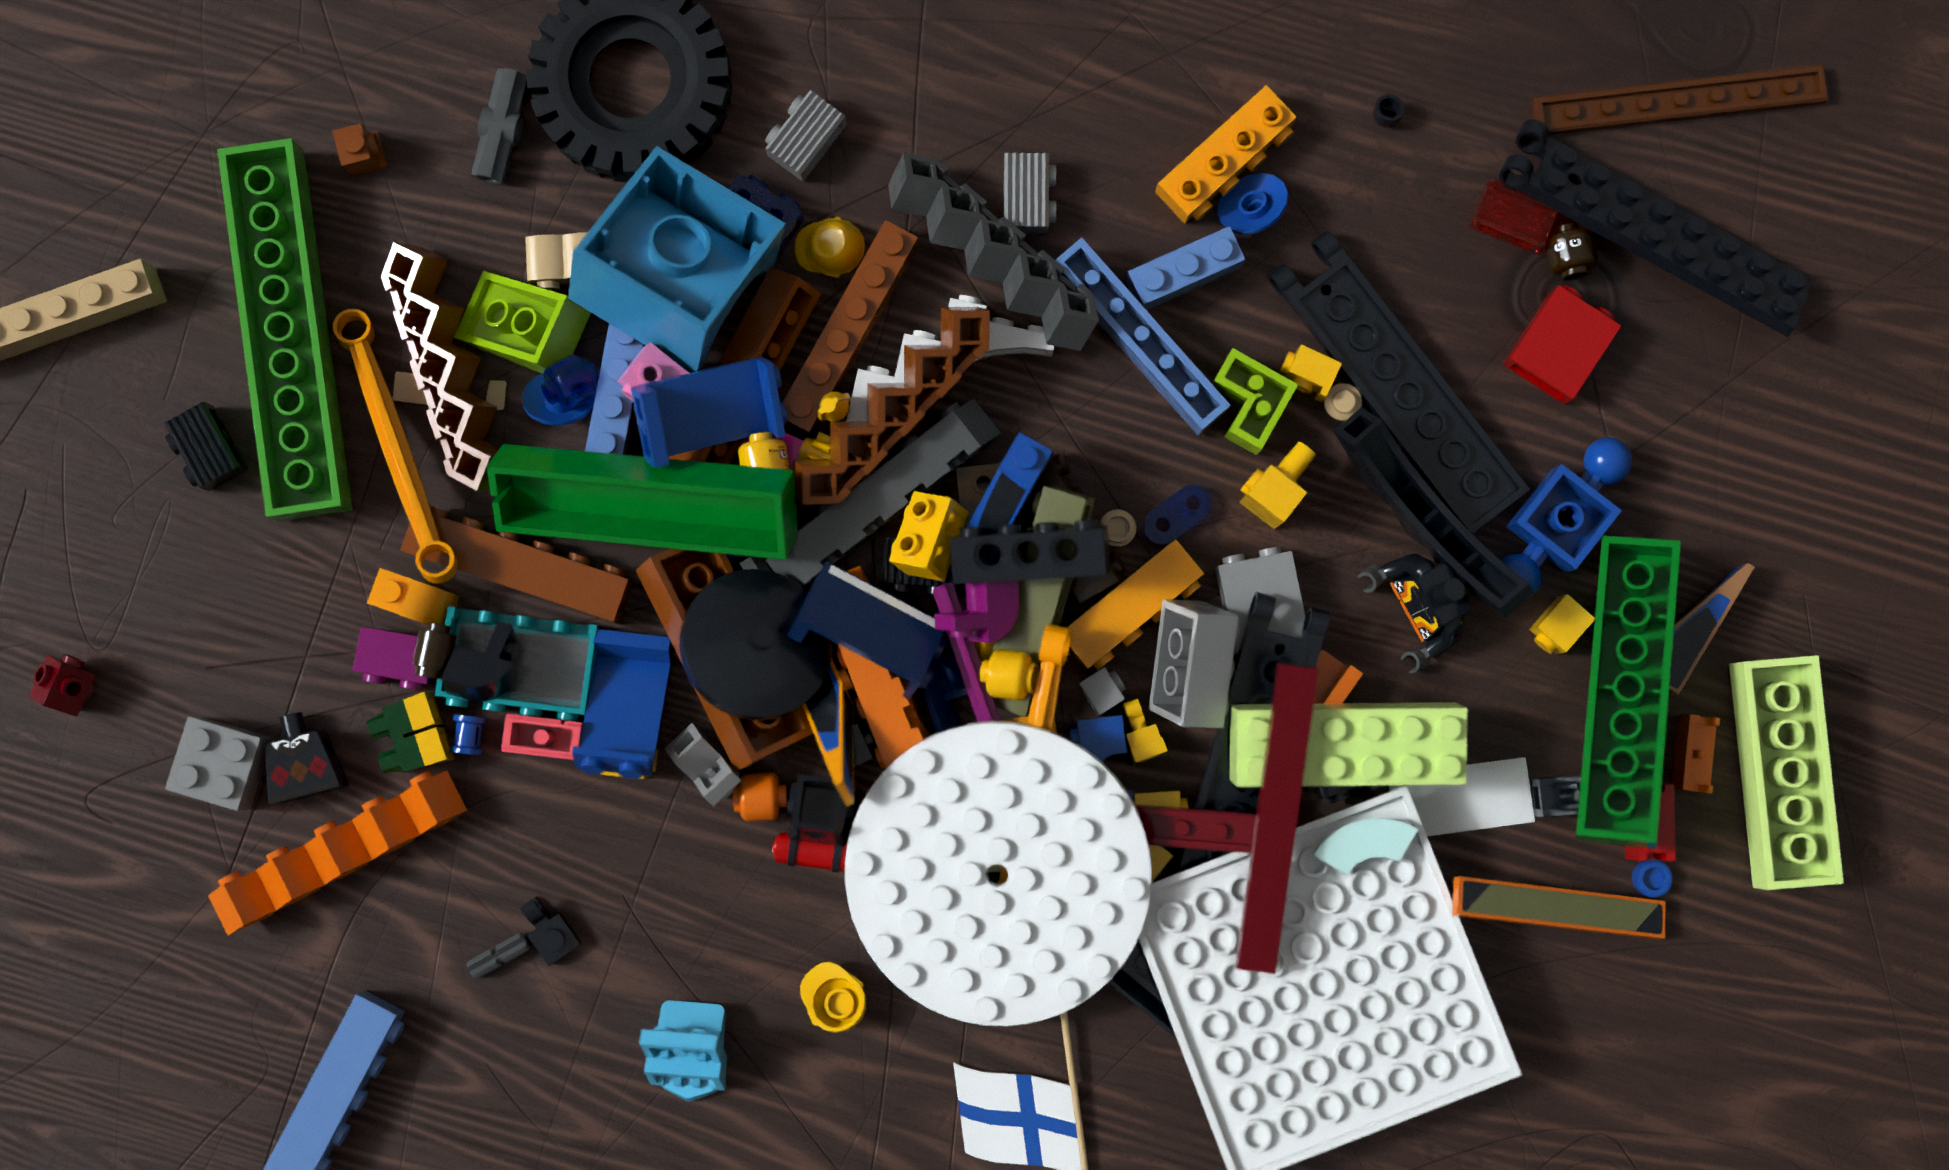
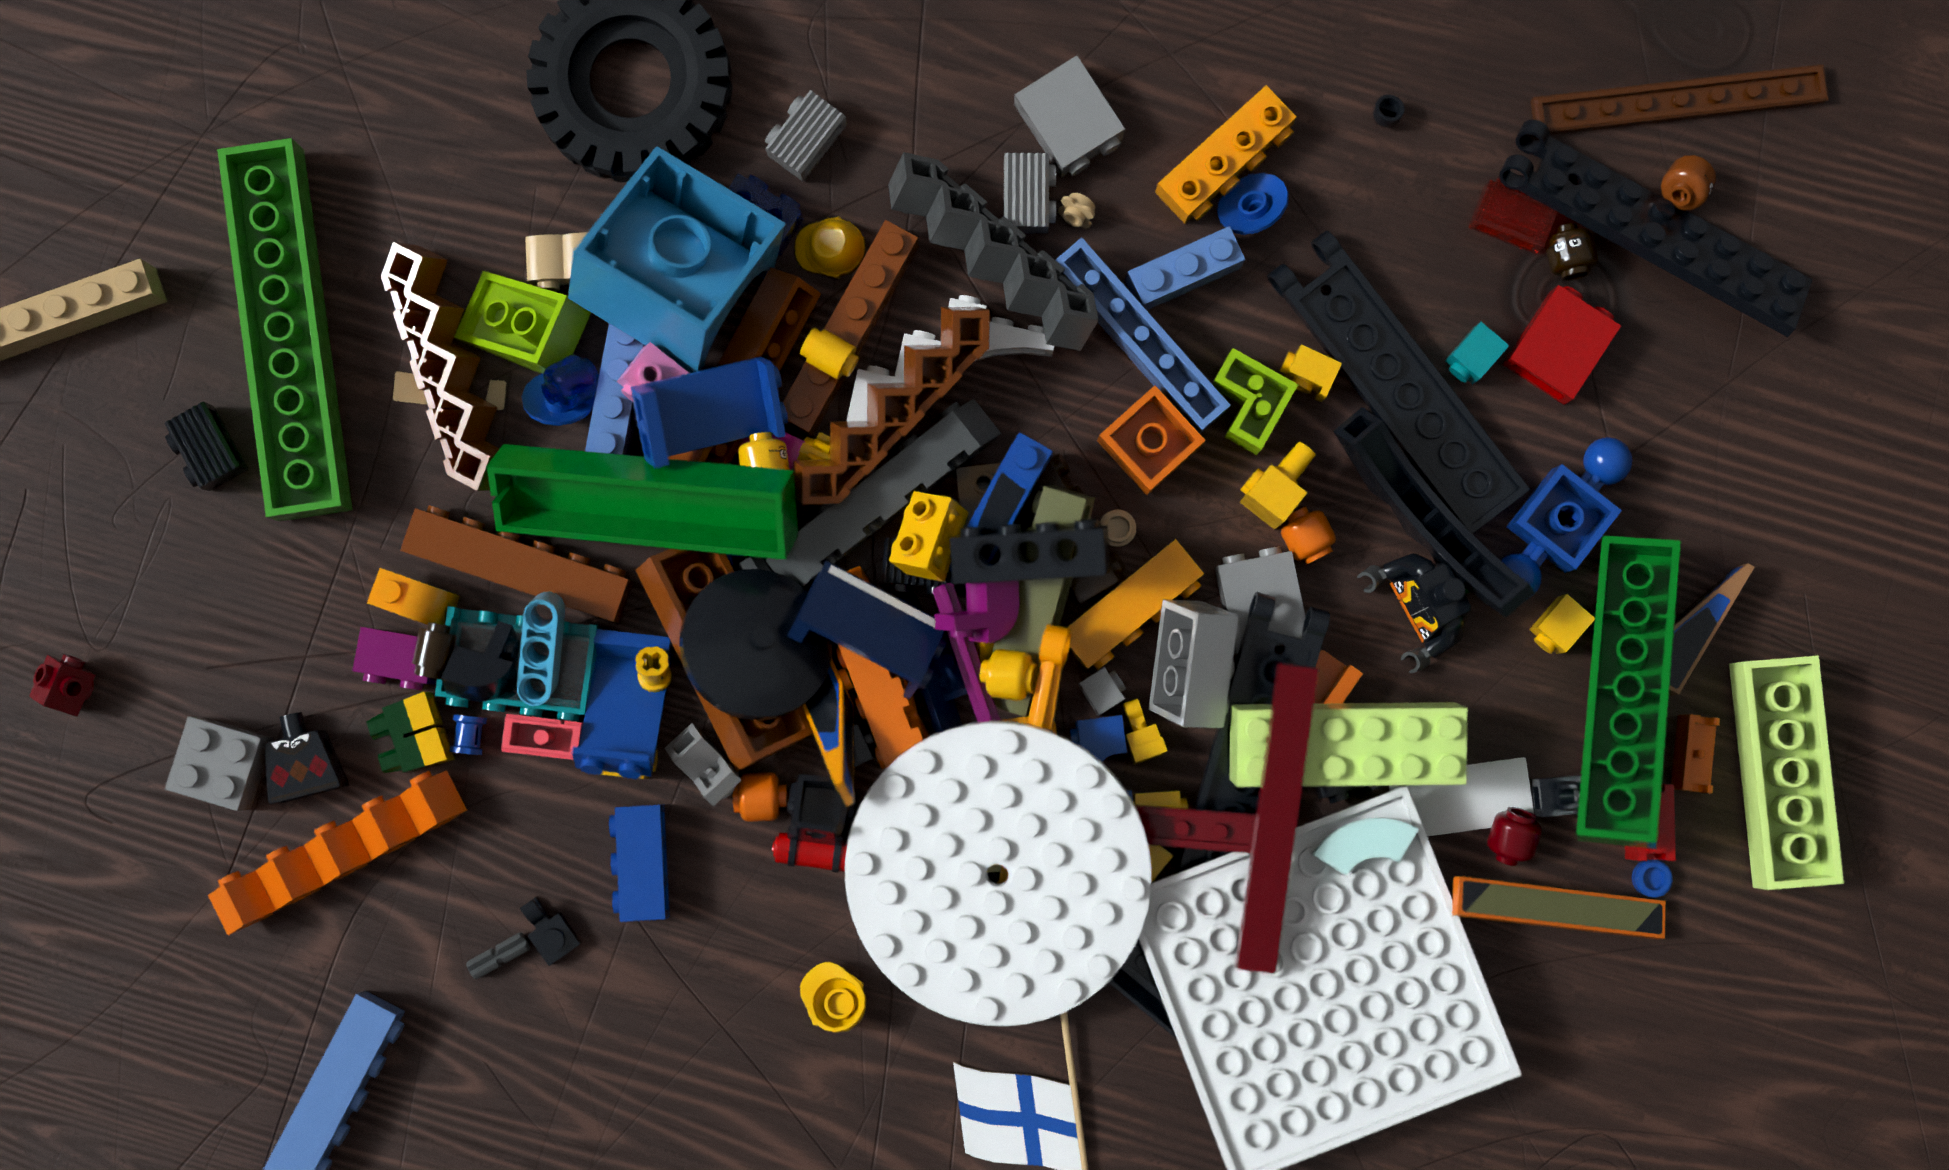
dark orange brick [332,123,388,177] -> none
light orange piece [333,309,458,584] -> none
dark grey piece [471,68,528,185] -> none
medium azure piece [639,1001,727,1102] -> none
yellow piece [818,392,852,422] -> none
clear blue plate [1143,485,1211,545] -> none
tan plate [1324,383,1362,421] -> none
none -> medium azure beam [517,591,565,706]
none -> blue brick [609,804,670,922]
none -> yellow bush [635,646,672,692]
none -> yellow brick [800,328,859,380]
none -> light grey brick [1014,55,1125,177]
none -> tan plate [1058,193,1095,228]
none -> orange brick [1097,385,1206,495]
none -> orange head [1281,507,1336,564]
none -> teal brick [1445,322,1509,385]
none -> dark red head [1487,807,1542,866]
none -> dark orange head [1661,155,1716,210]

